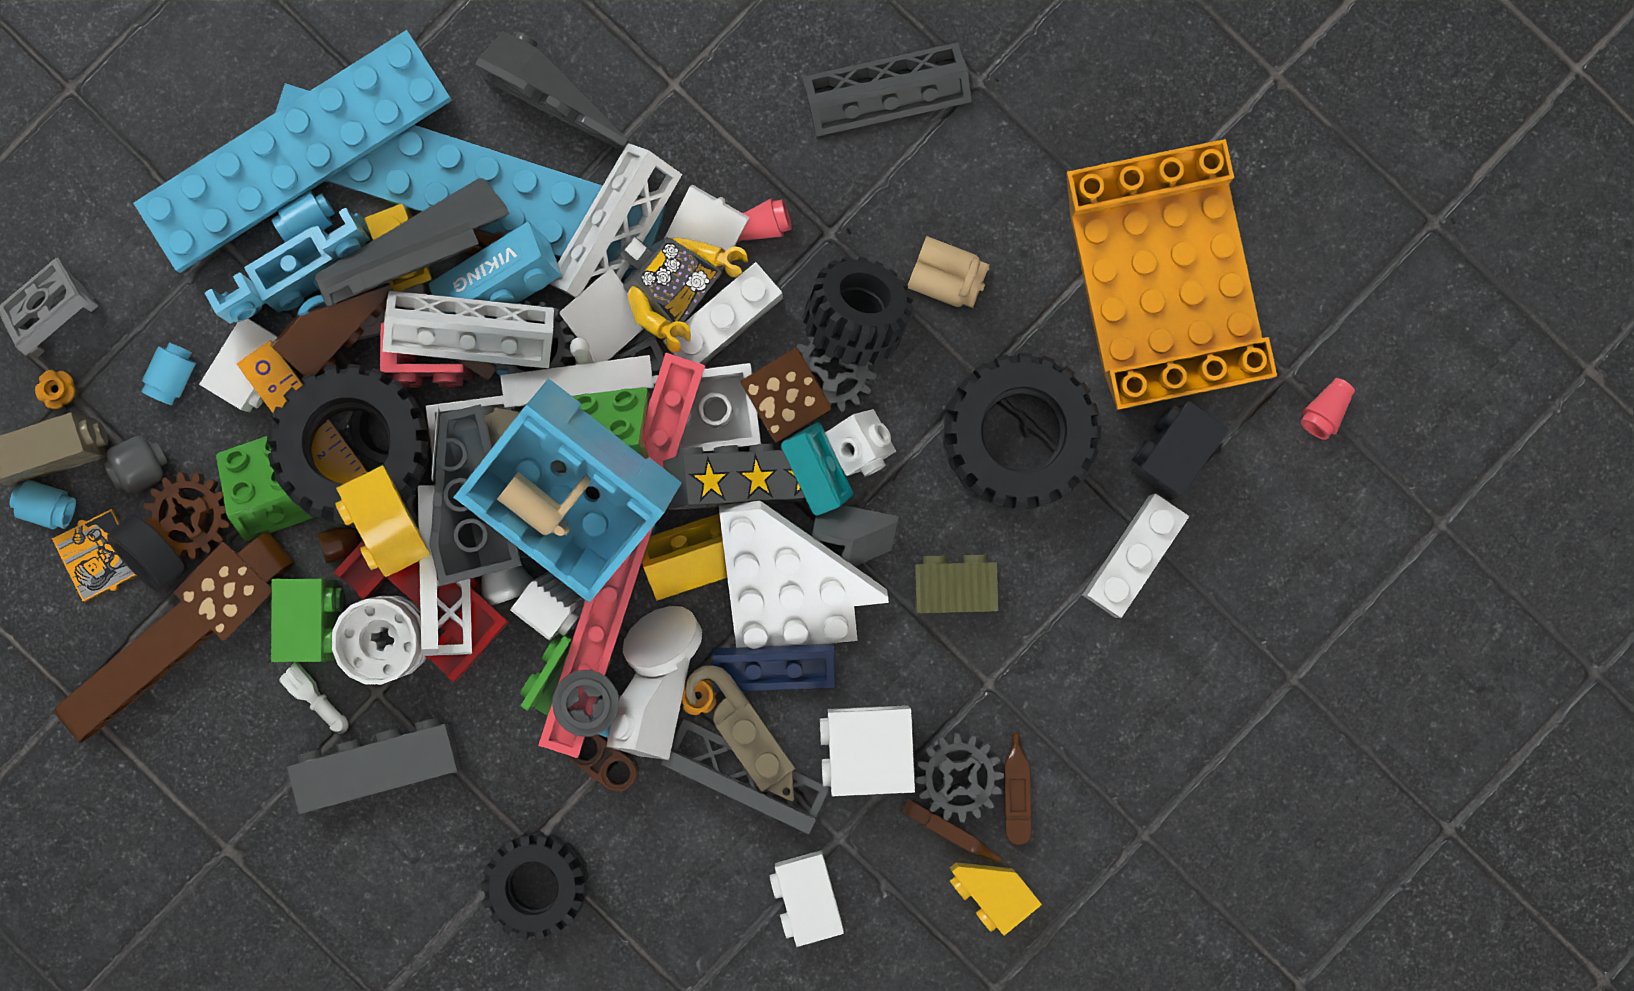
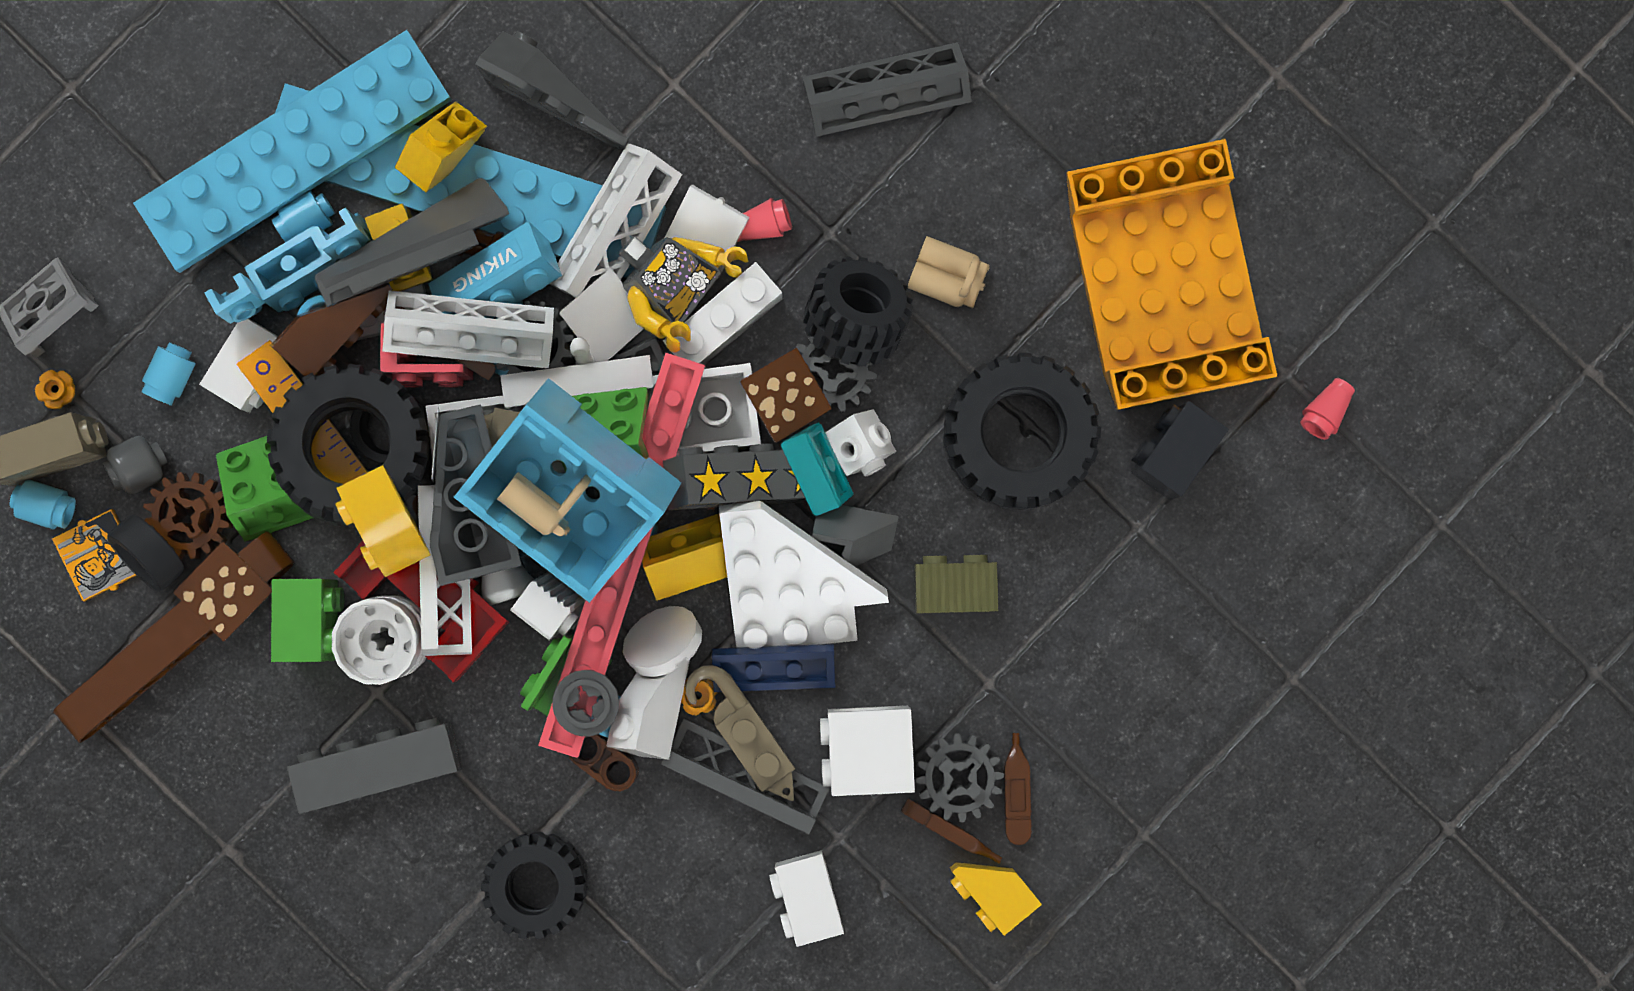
white piece [280,662,348,734] -> none
reddish brown hose [318,527,359,564] -> none
white brick [1082,493,1189,618] -> none
none -> yellow slope [395,101,487,192]

